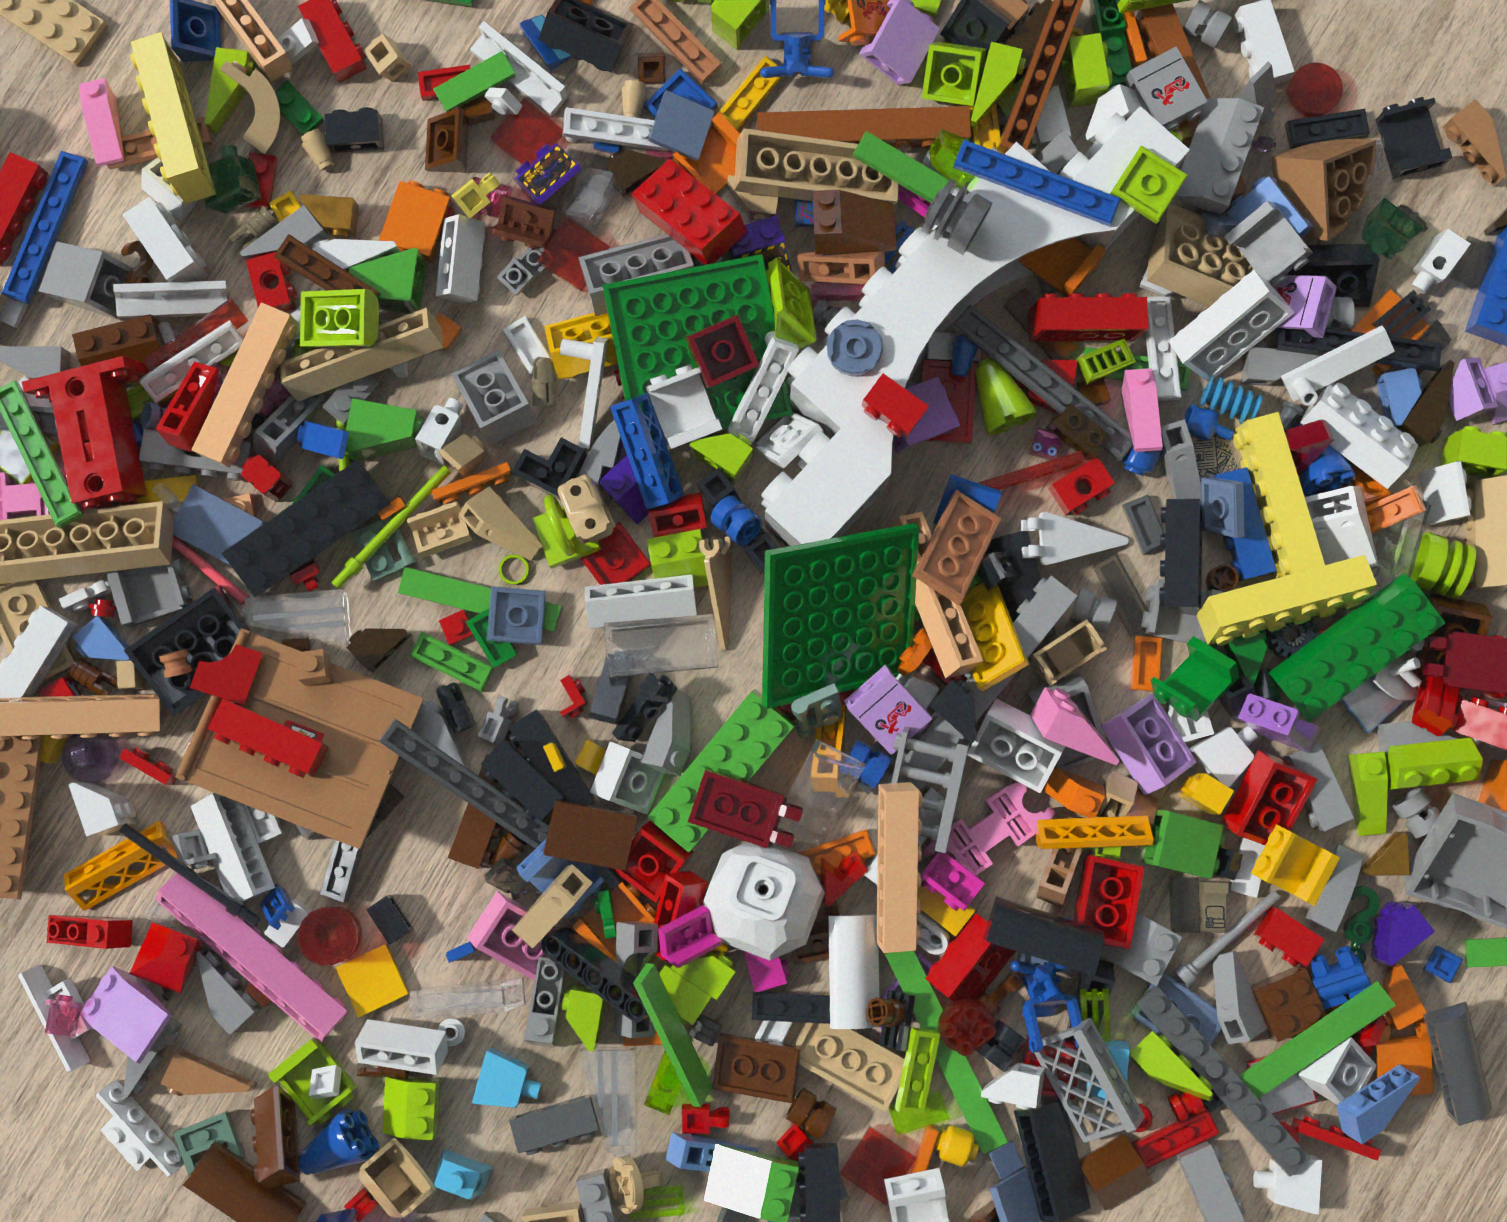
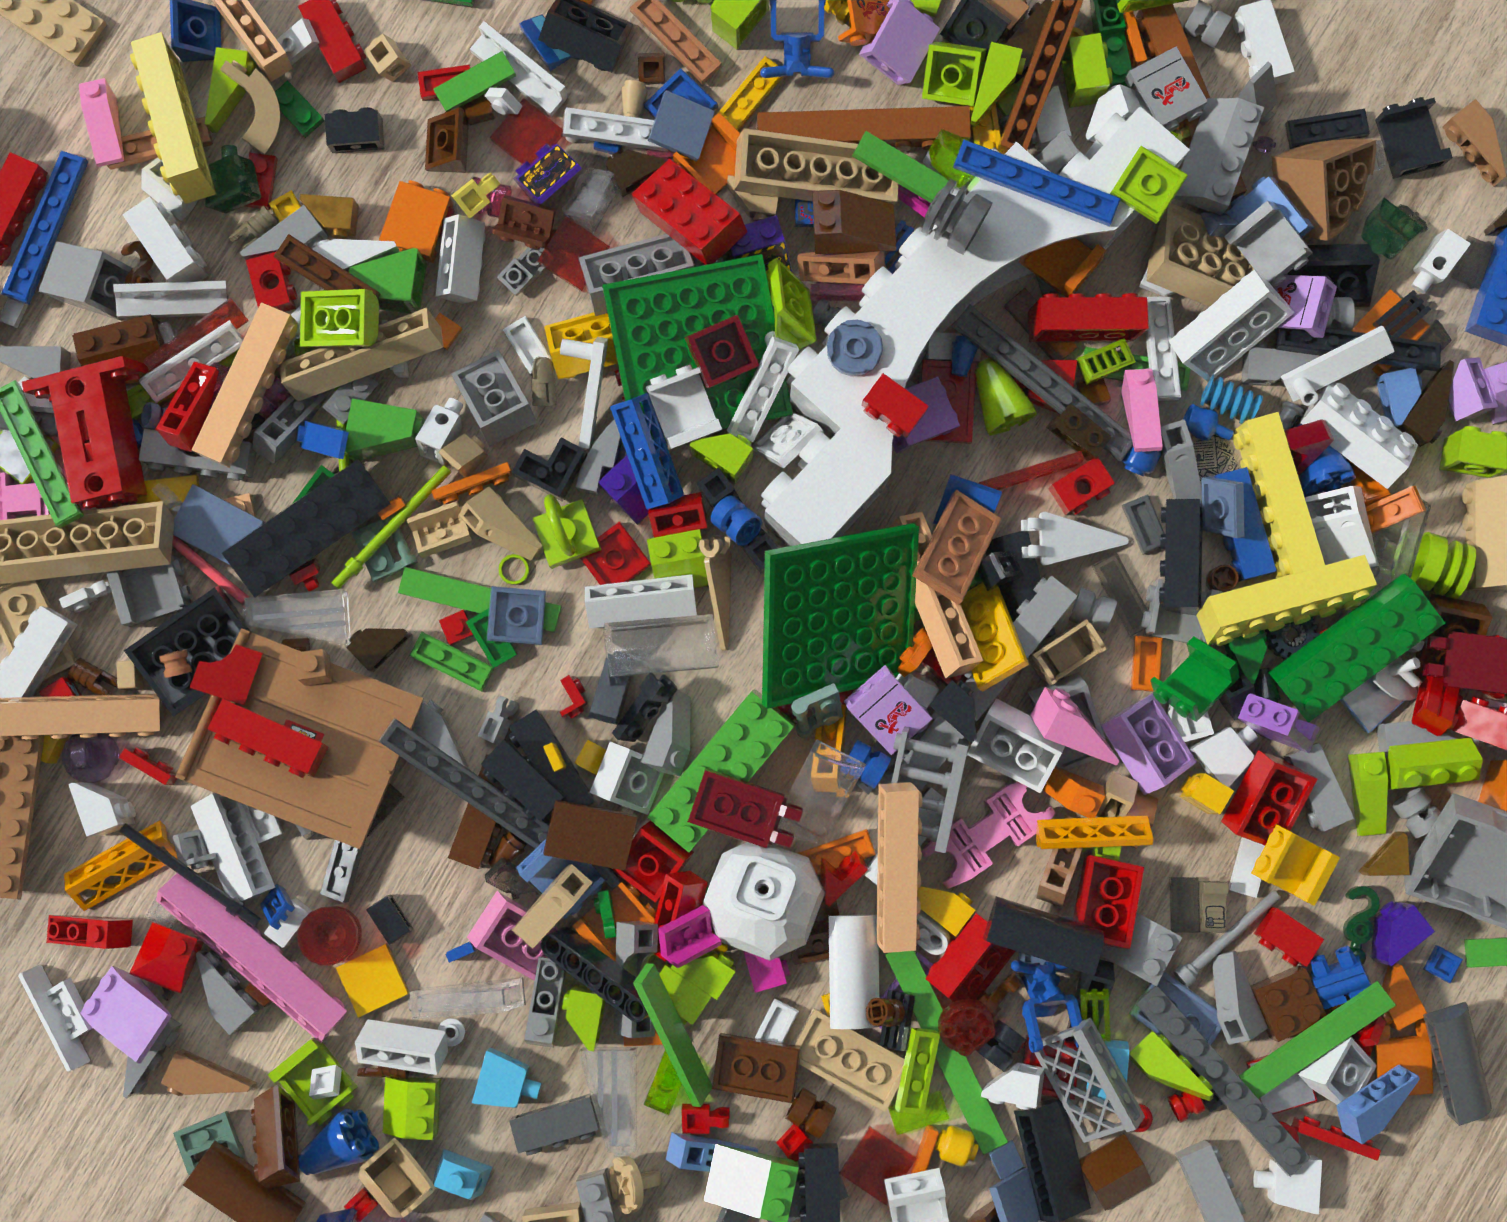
clear pink bracket [44,994,82,1037] -> none
medium blue slope [72,616,130,661] -> none
red plate [89,599,117,617] -> none
white bracket [96,1080,184,1177] -> none
red brick [241,455,293,502] -> none
tan cone [301,129,334,171] -> none
black hinge [436,682,476,734] -> none
tan piece [558,475,617,544] -> none
clear neon green tile [629,1185,685,1220] -> none
dark grey wheel [689,1014,723,1046] -> none
black tile [752,992,830,1024] -> none
dark pink bracket [920,852,985,911] -> none
tile [1029,428,1061,462] -> none
red tile [1131,1107,1220,1169] -> none
bright green slope [1142,810,1225,879] -> none
black plate [1214,847,1243,881] -> none
clear red tile [1286,62,1343,118] -> none
light grey slope [1305,844,1363,932] -> none
white slope [1420,461,1472,526] -> none

